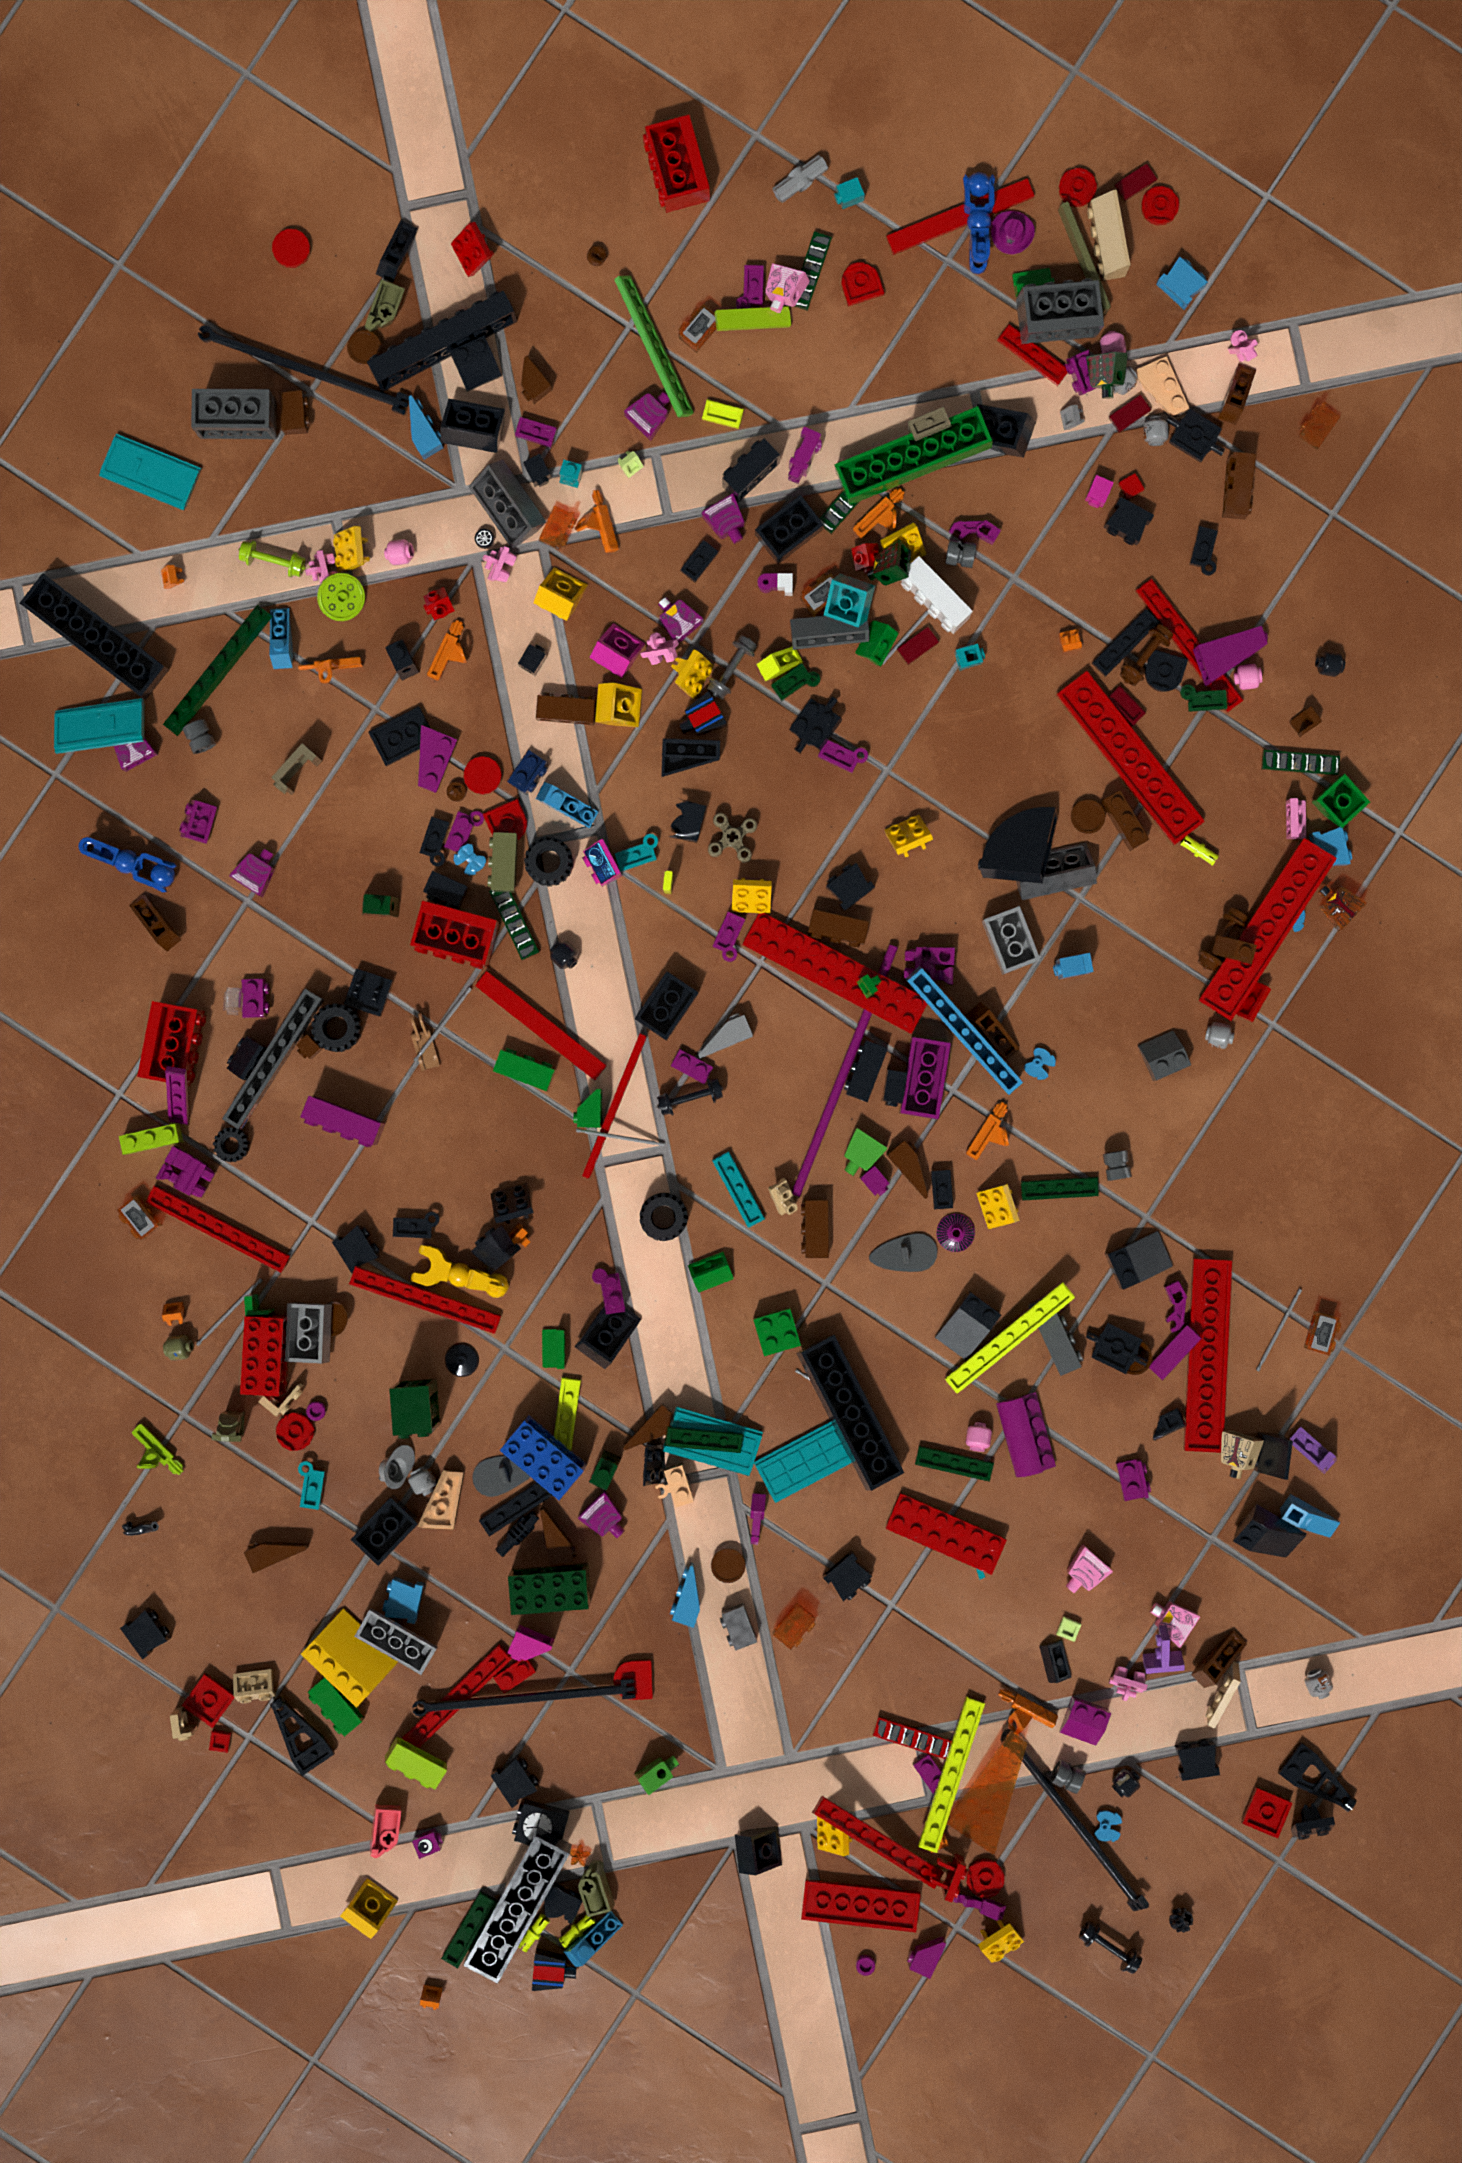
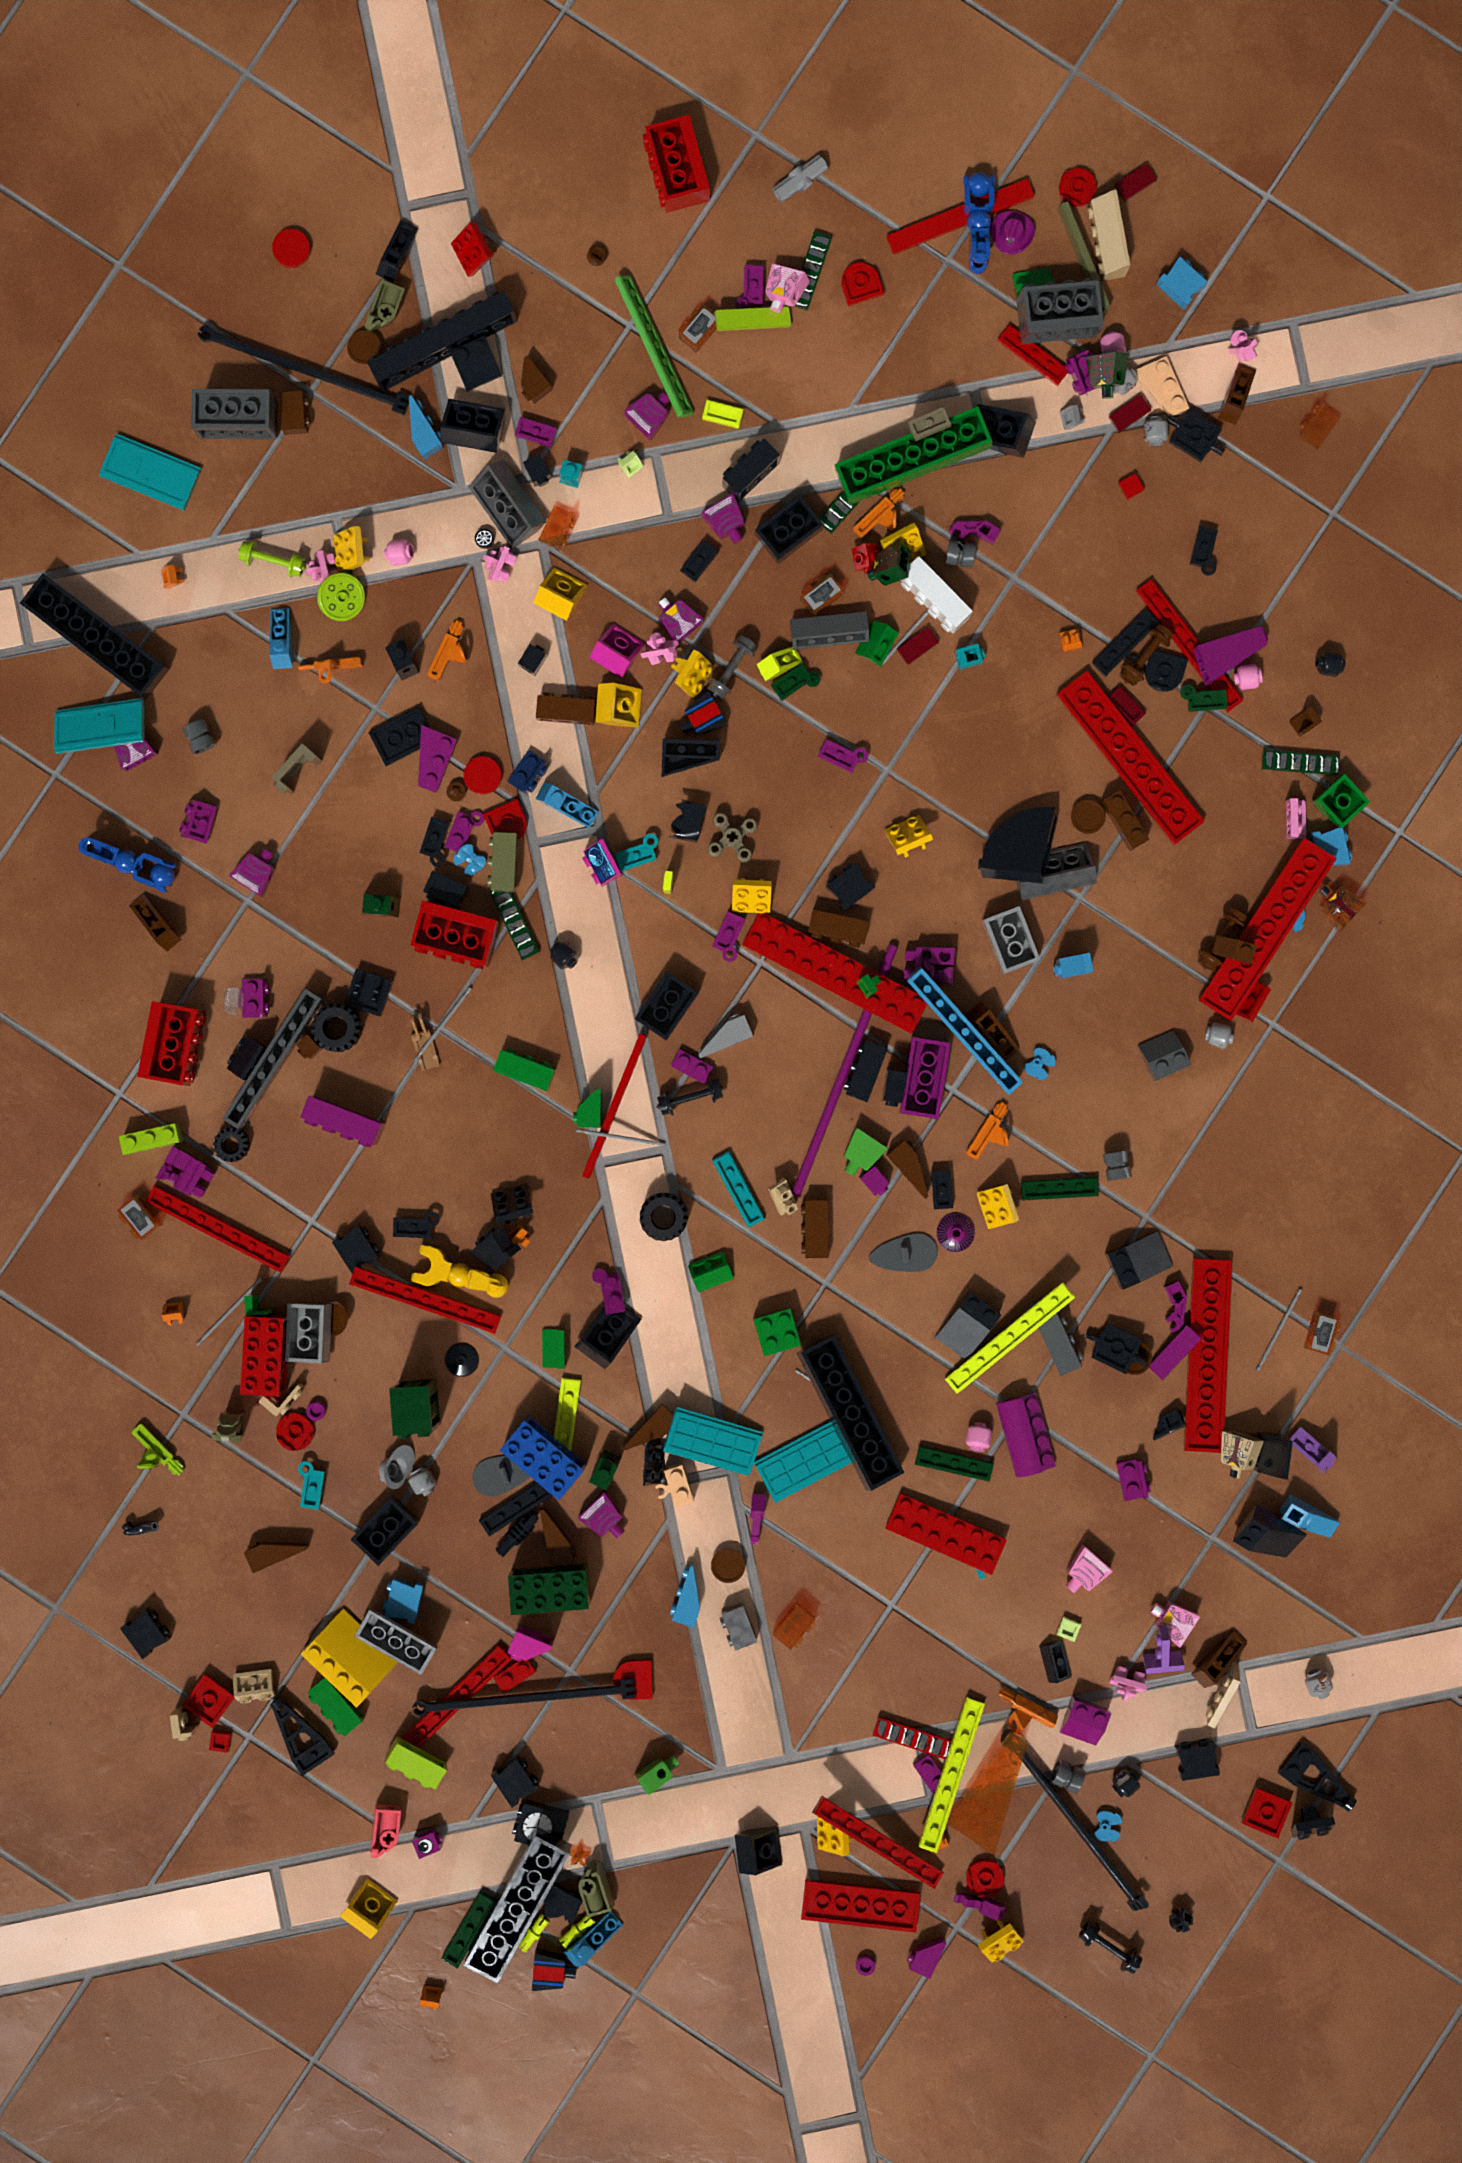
dark green plate [163,605,273,736] -> none
olive head [163,1334,194,1361] -> none
magenta tile [165,1066,189,1125] -> none
light nougat wing [418,1470,463,1529] -> none
red brick [423,587,455,621] -> none
red tile [475,971,607,1081] -> none
black tyre [524,837,574,887] -> none
orange piece [575,490,619,553] -> none
dark green tile [665,1426,743,1453] -> none
leg [757,573,793,596] -> none
magenta hips [788,426,822,484] -> none
black plate [789,696,842,754] -> none
black hips [823,1550,873,1602] -> none
teal piece [824,573,875,628] -> none
teal brick [834,177,865,209] -> none
red plate [930,1854,968,1903] -> none
dark pink brick [1085,475,1114,508] -> none
black hips [1104,497,1154,546] -> none
red tile [1141,186,1179,226] -> none
neon yellow pin [1180,835,1219,866] -> none
reddish brown wedge [1222,452,1256,520] -> none

